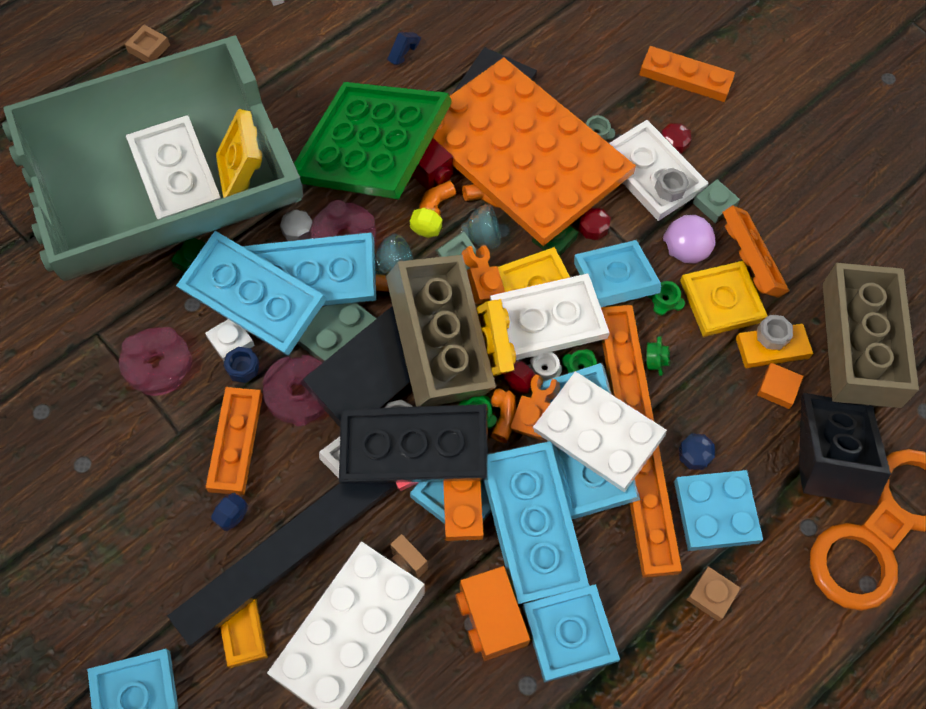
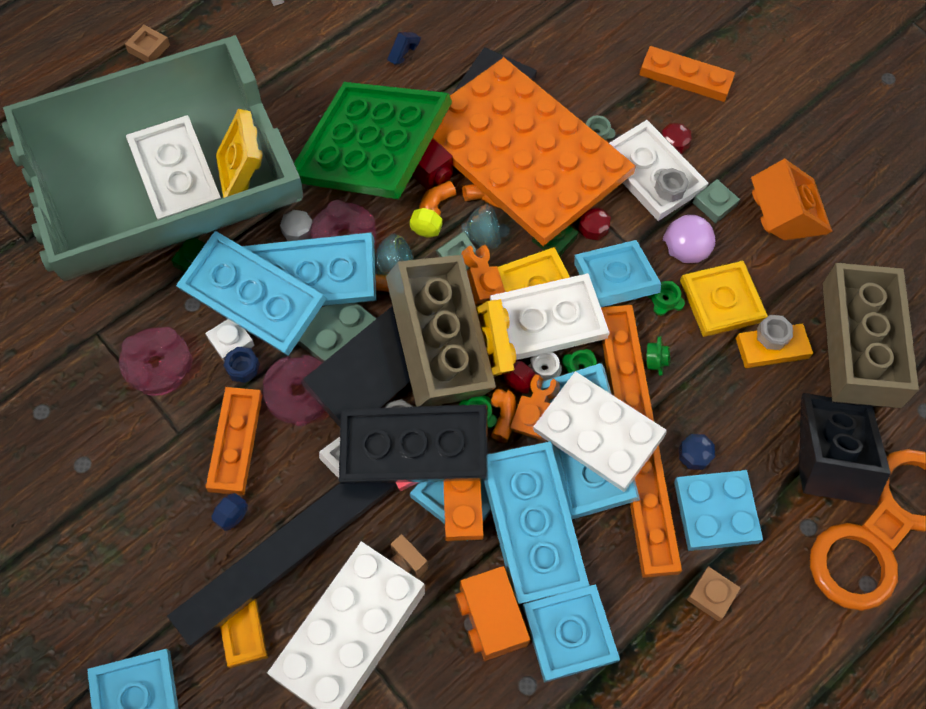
orange plate [722,205,790,298] -> none
orange tile [757,363,803,409] -> none
none -> orange slope [751,158,832,240]

